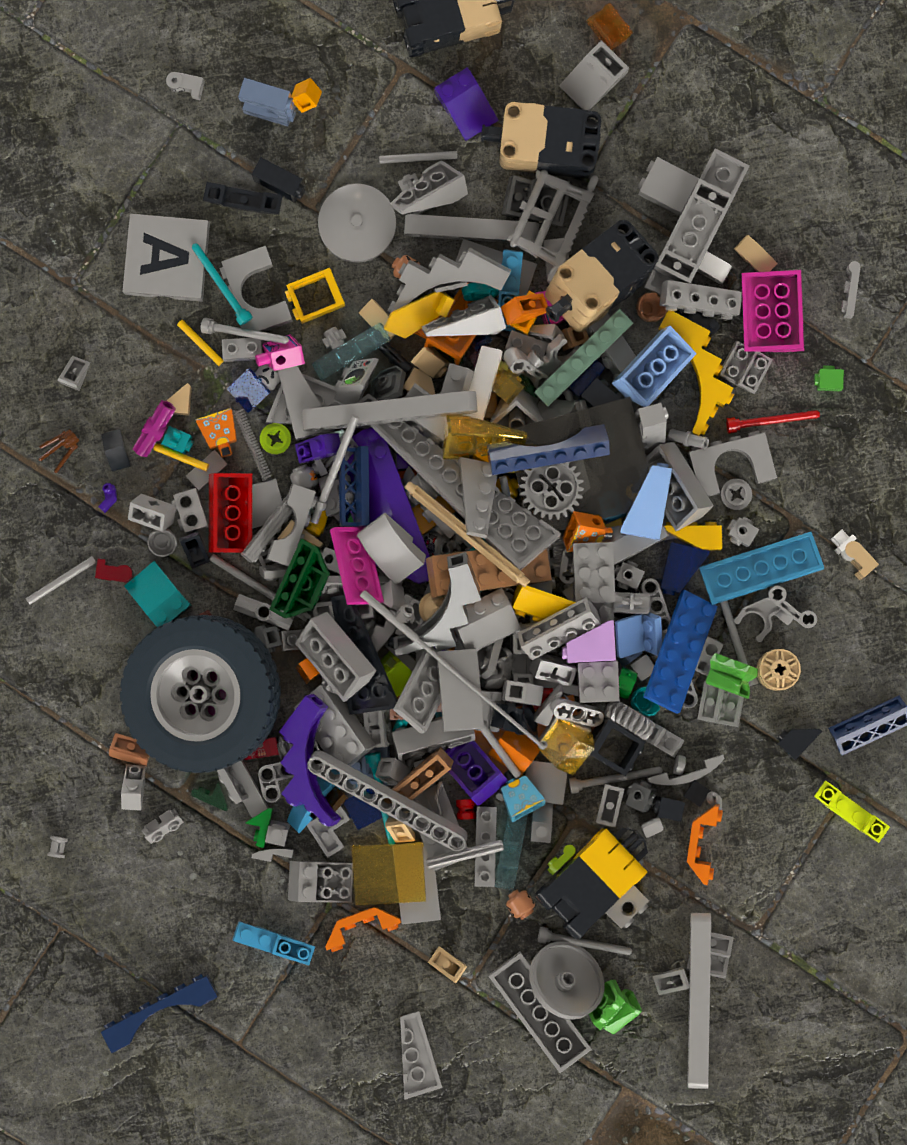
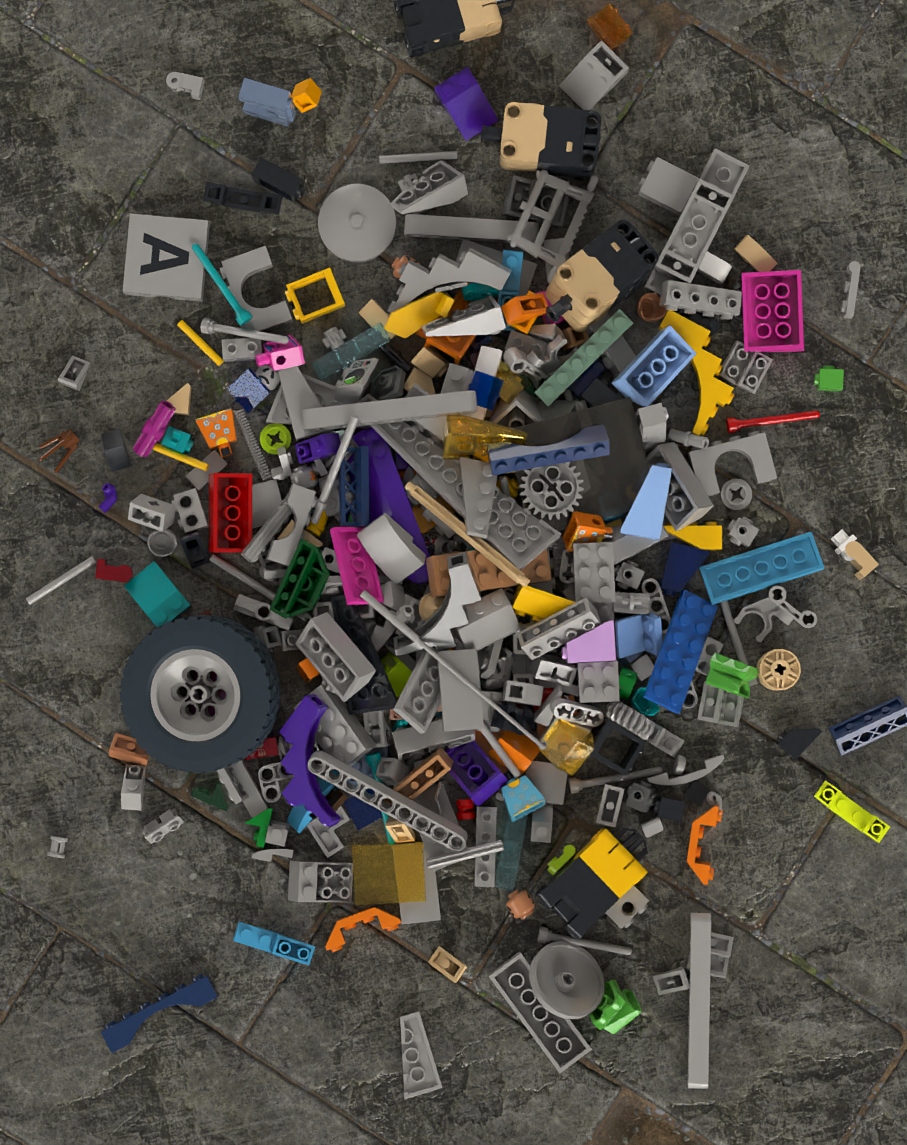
none -> light grey bracket [271,447,293,480]
none -> clear blue piece [468,370,504,411]

